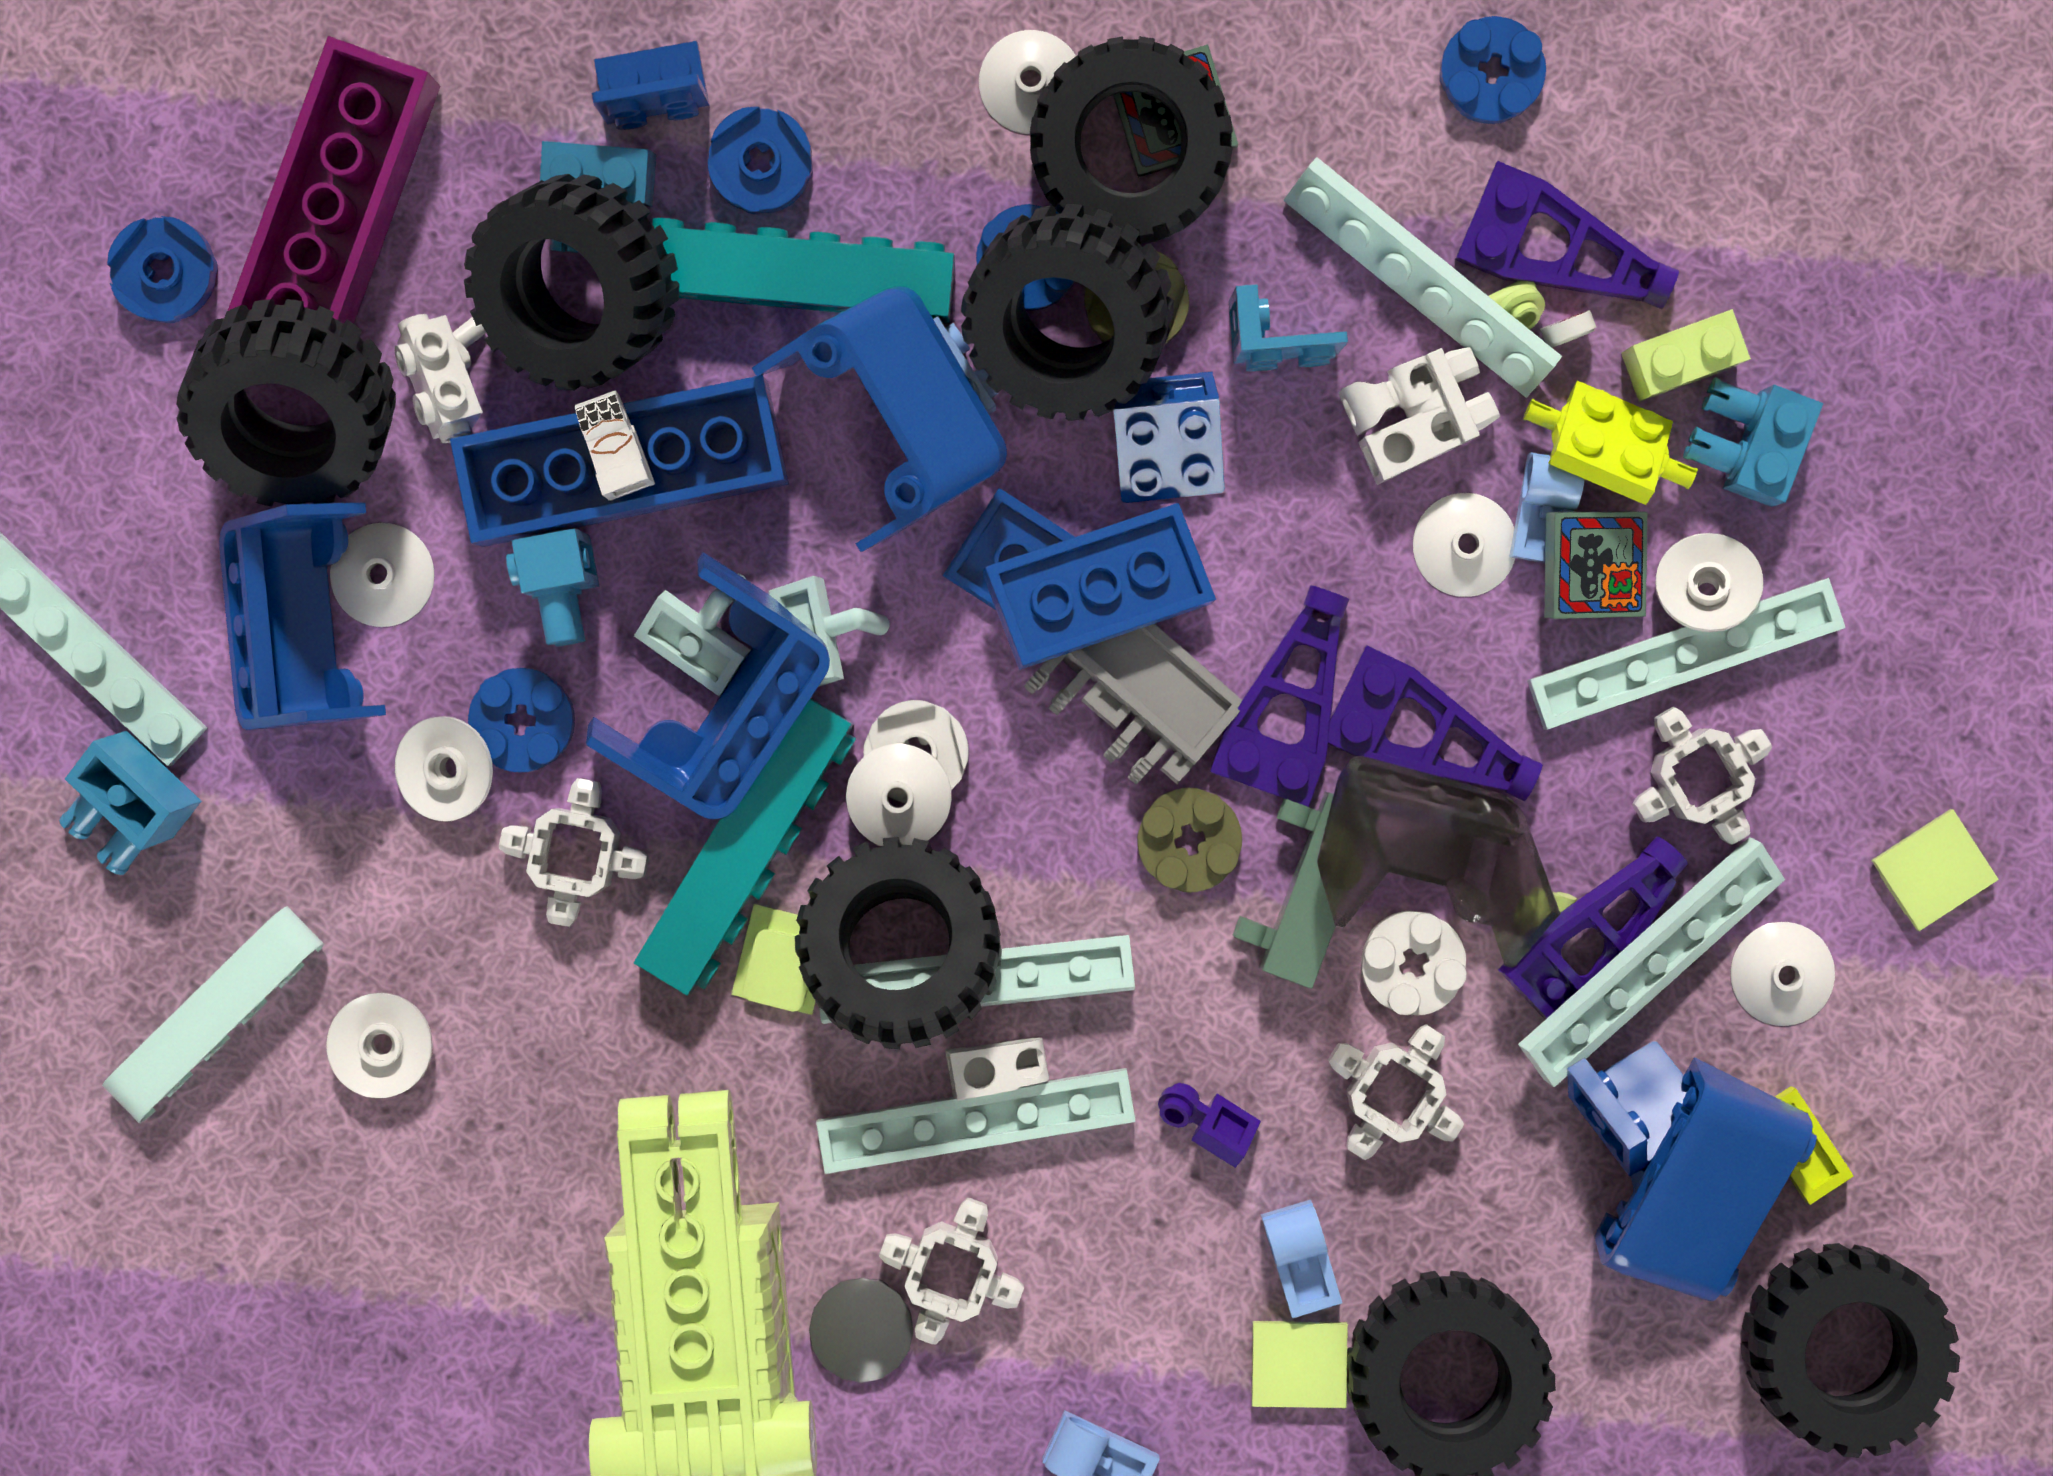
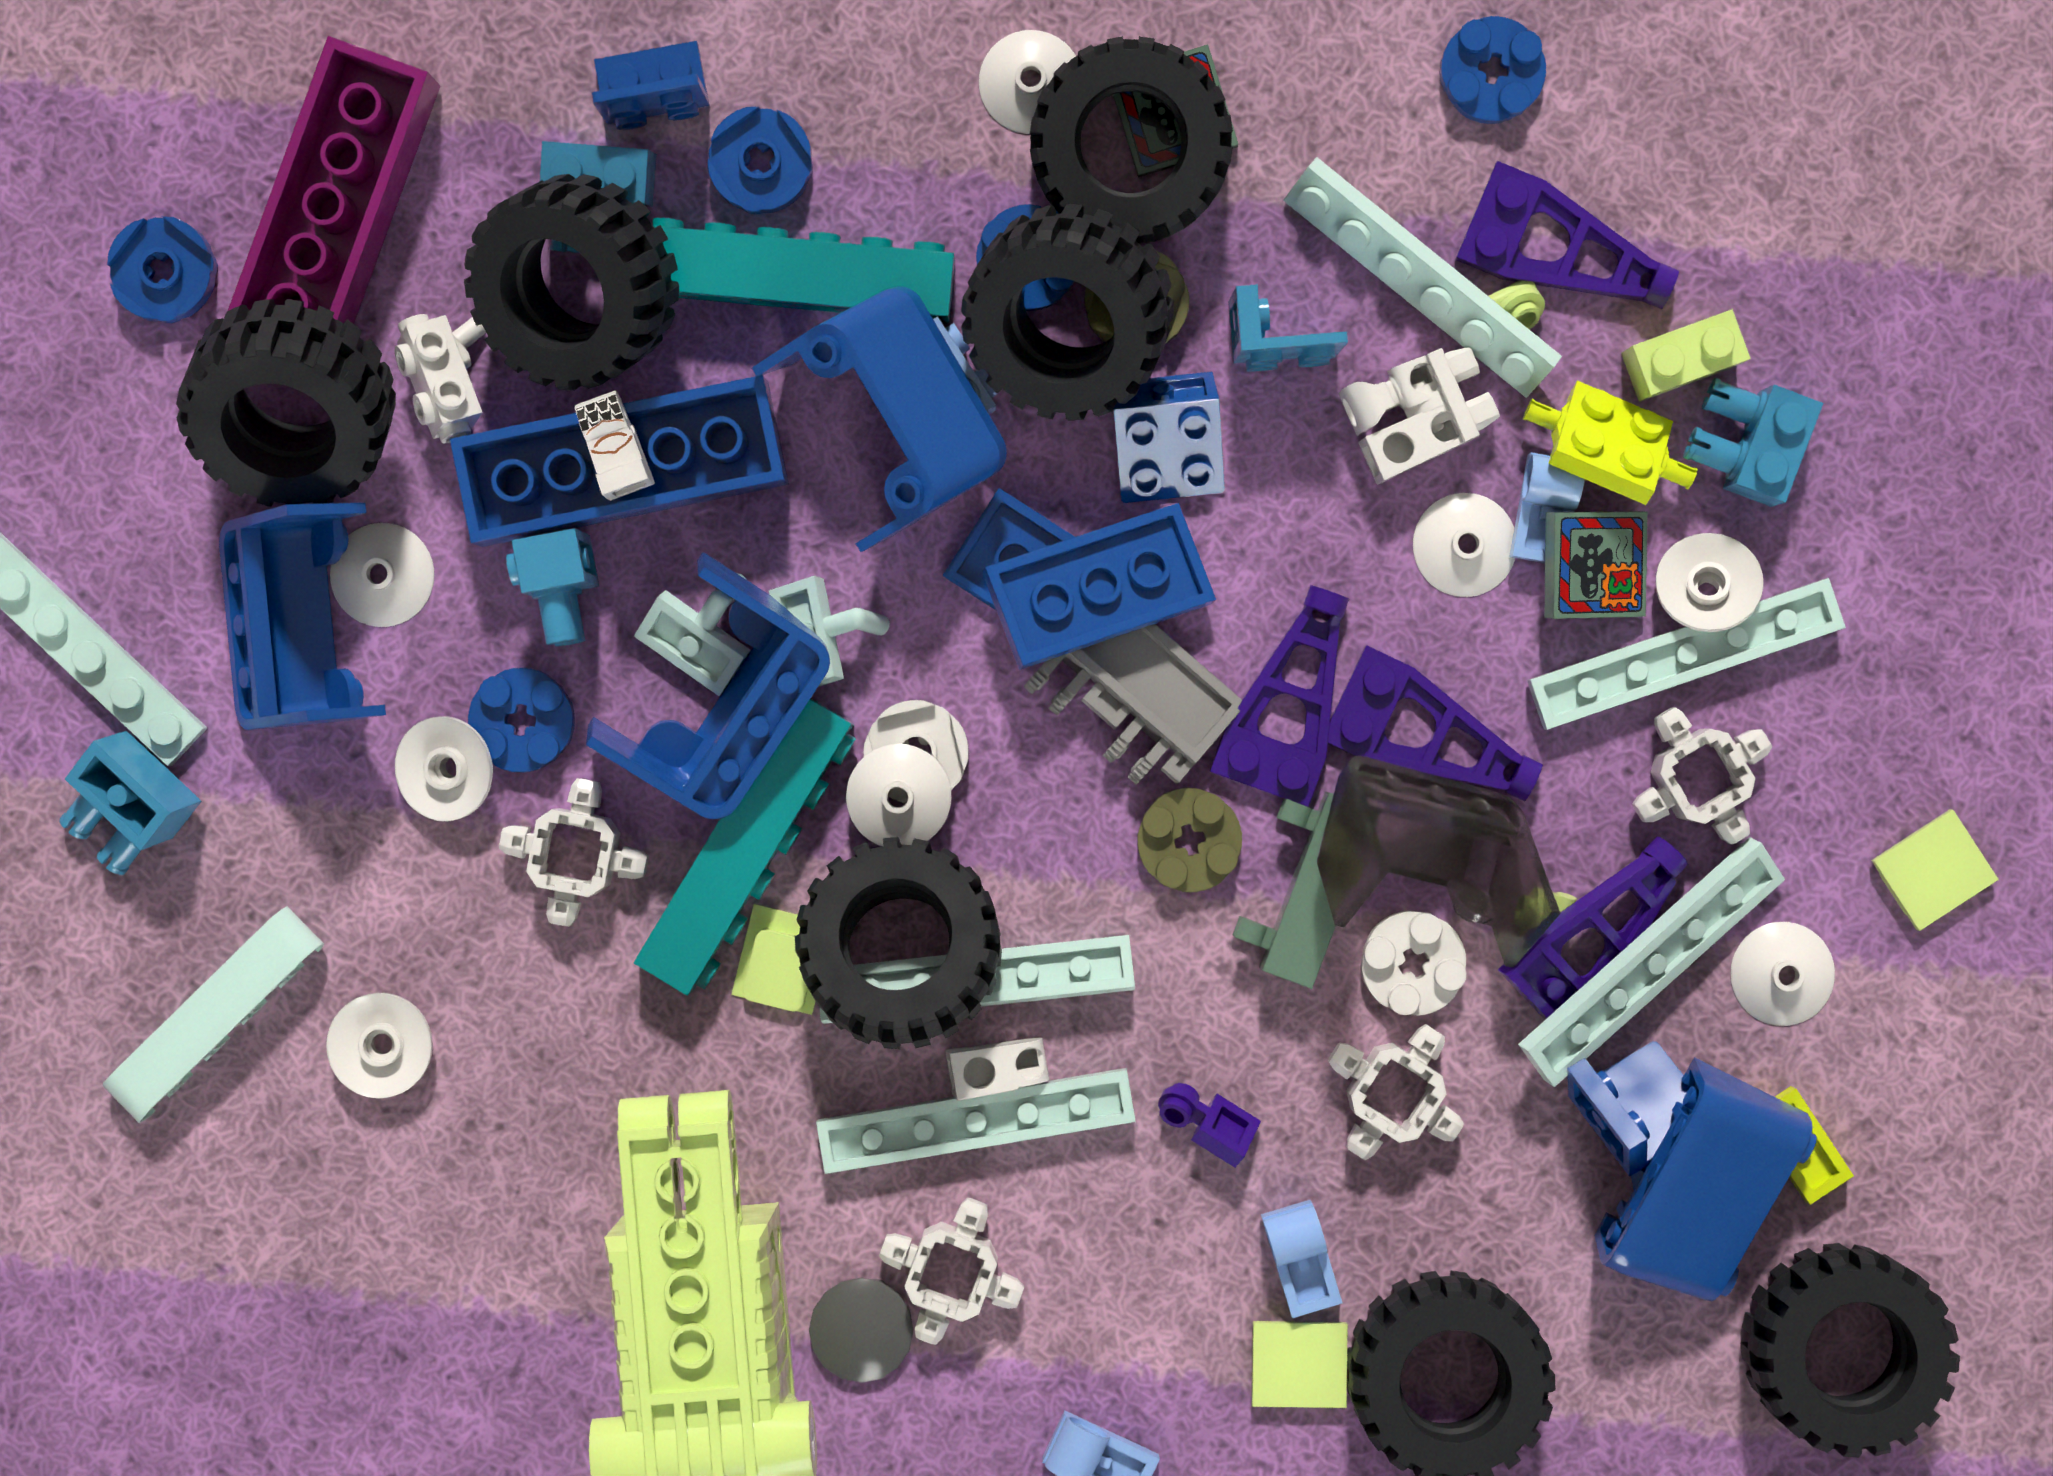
white tile [1540,310,1596,348] -> none

